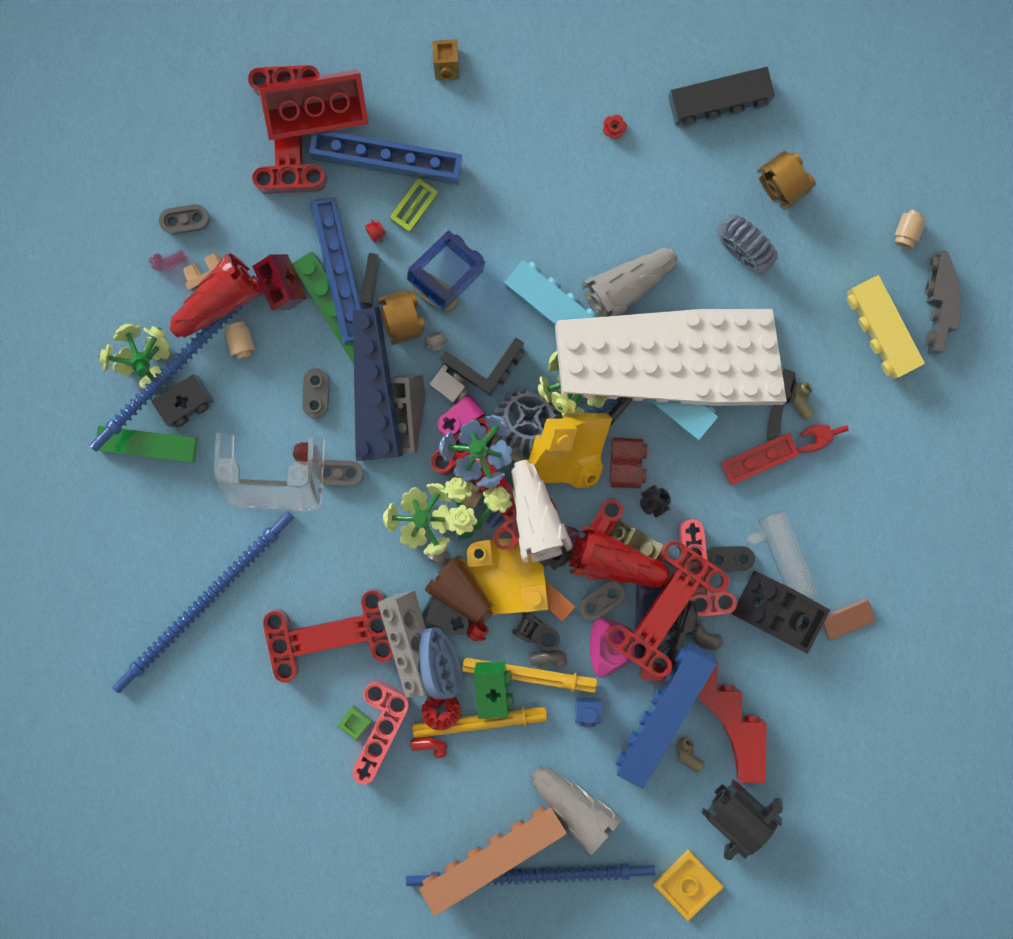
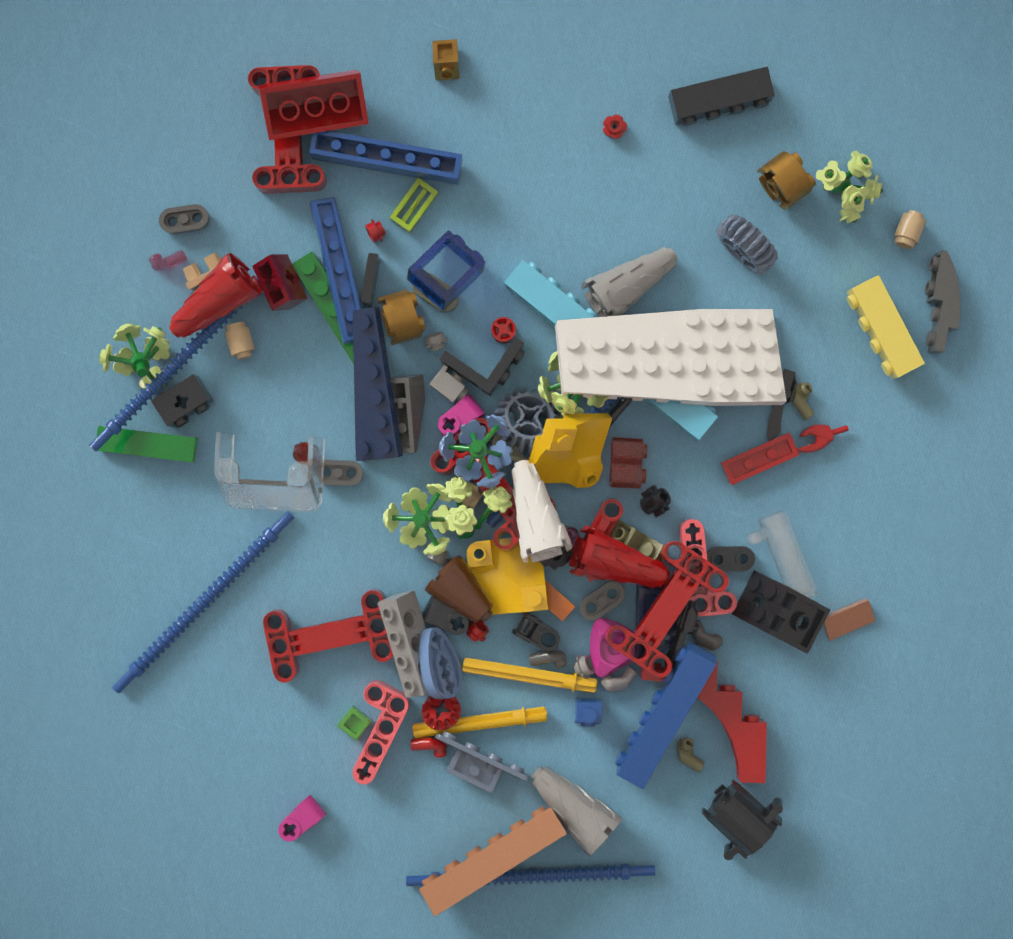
dark grey plate [302,368,329,418] -> none
green brick [474,661,514,719] -> none
yellow tile [653,849,724,921] -> none
none -> dark pink piece [278,794,327,842]
none -> sand blue bracket [435,731,529,793]
none -> red wheel [491,317,516,343]
none -> light grey plate [574,655,595,679]
none -> light grey arm [601,666,638,693]
none -> yellowish green plant [816,151,884,224]

